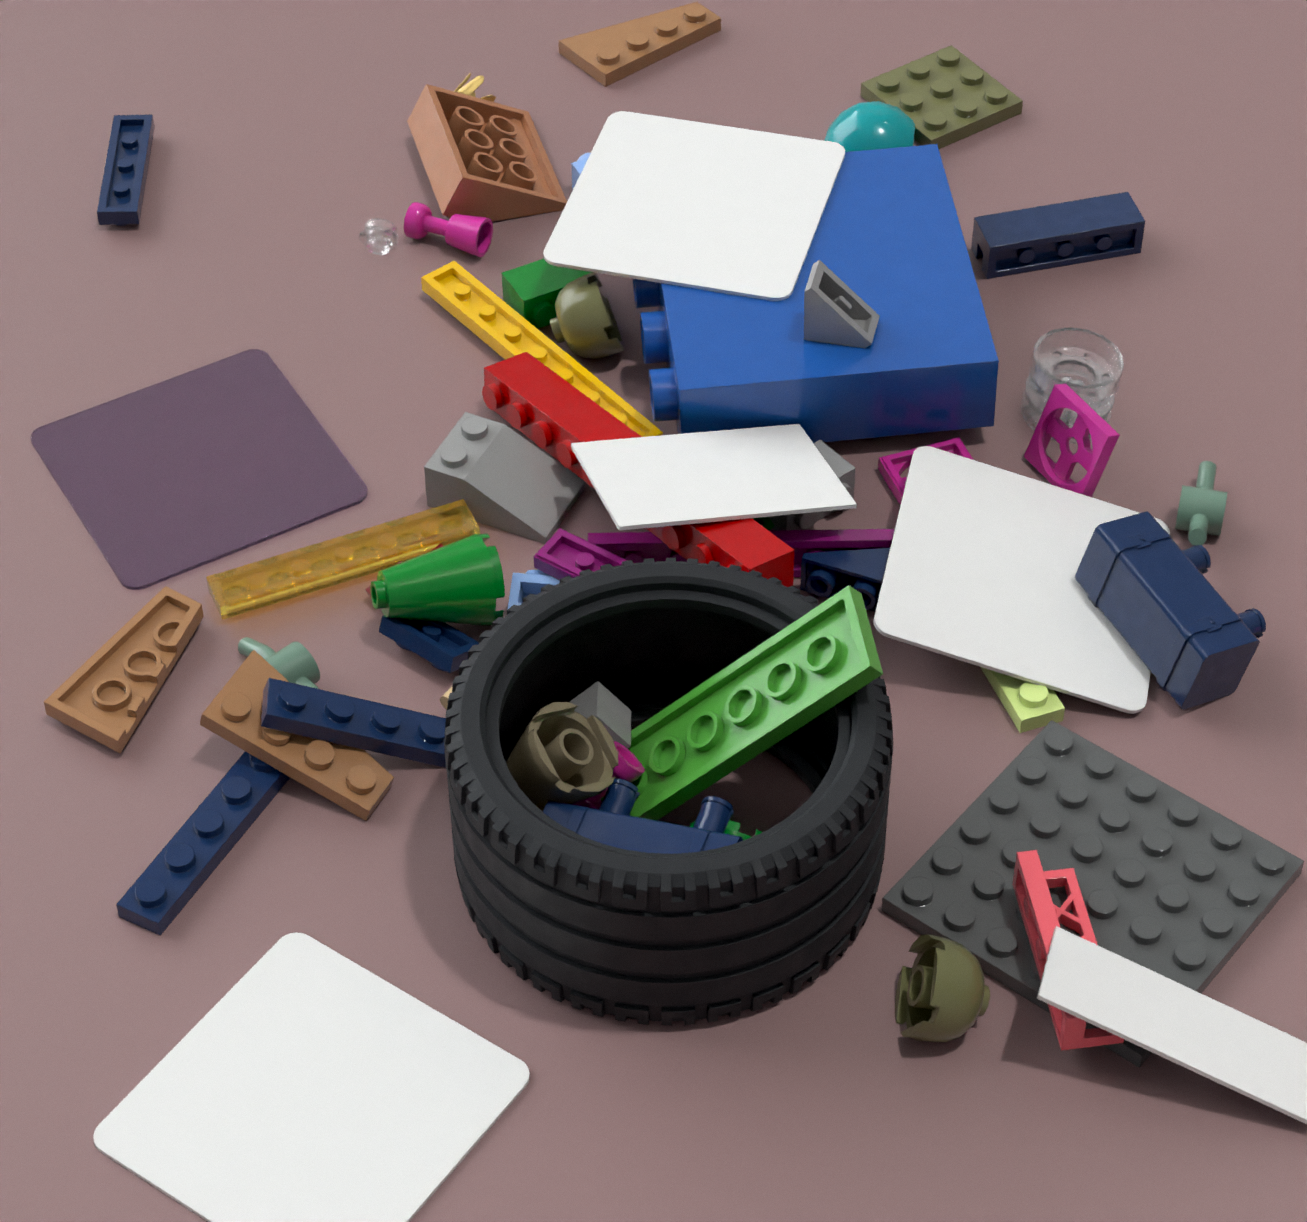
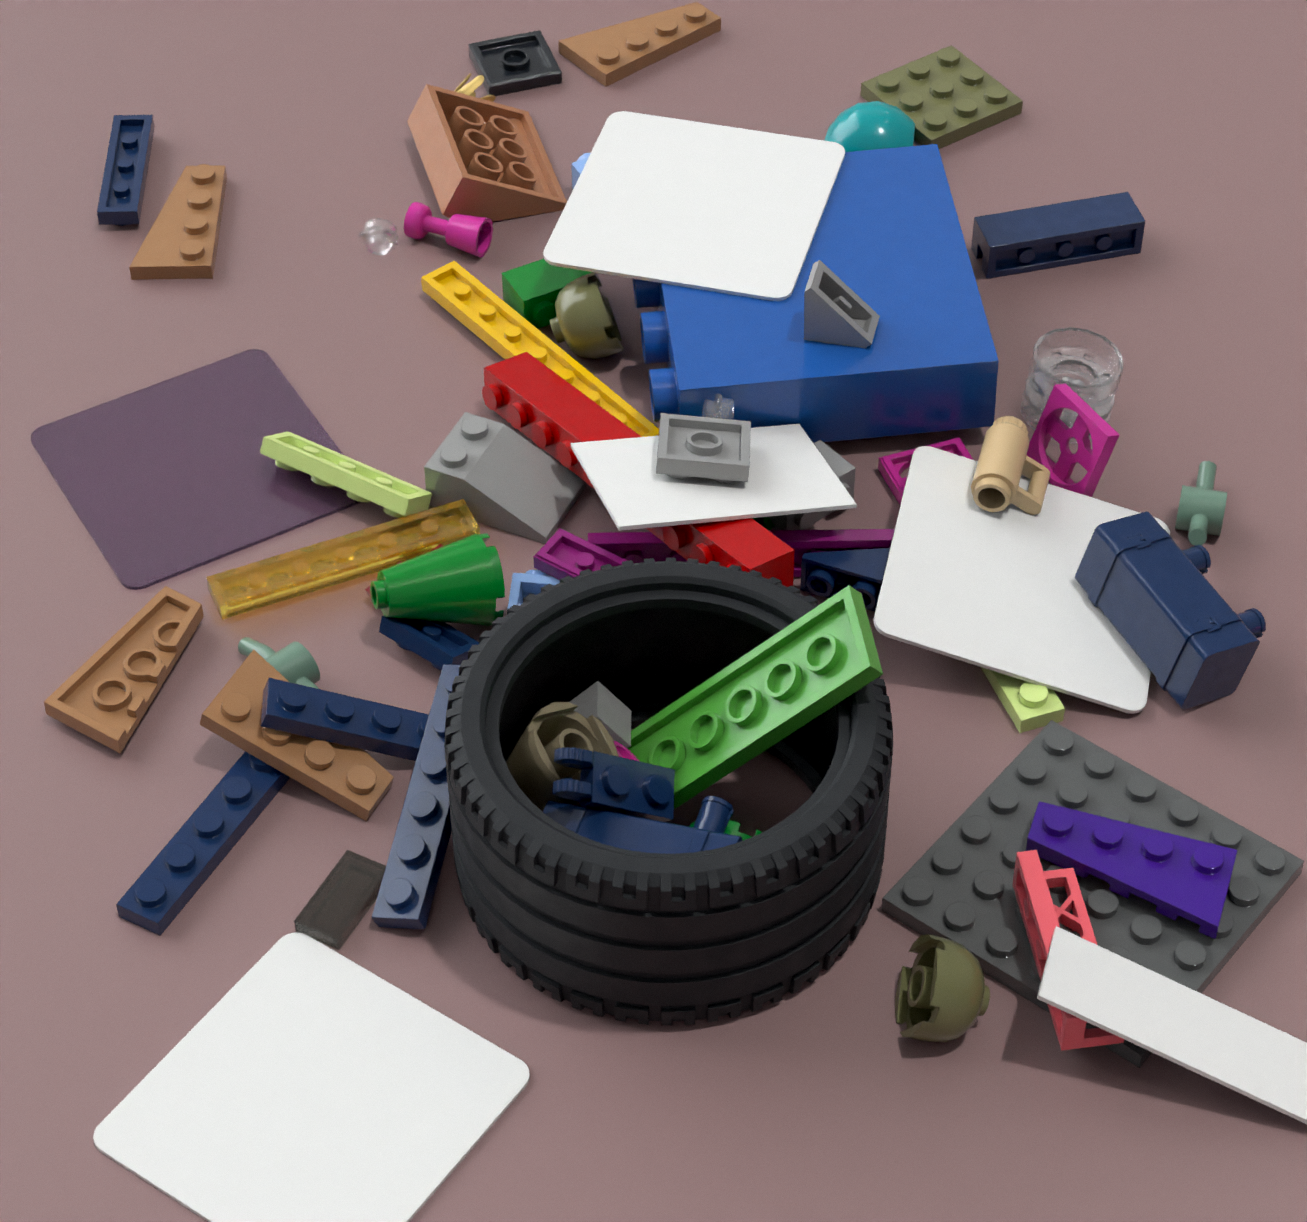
none -> medium nougat wing [129,164,227,280]
none -> yellowish green plate [260,431,432,518]
none -> clear smoke tile [294,850,386,950]
none -> plate [372,664,460,930]
none -> black tile [468,30,562,96]
none -> dark blue hinge [553,747,675,822]
none -> light grey plate [656,413,751,483]
none -> clear plate [702,393,734,420]
none -> tan piece [971,416,1050,515]
none -> dark purple wing [1026,801,1238,939]

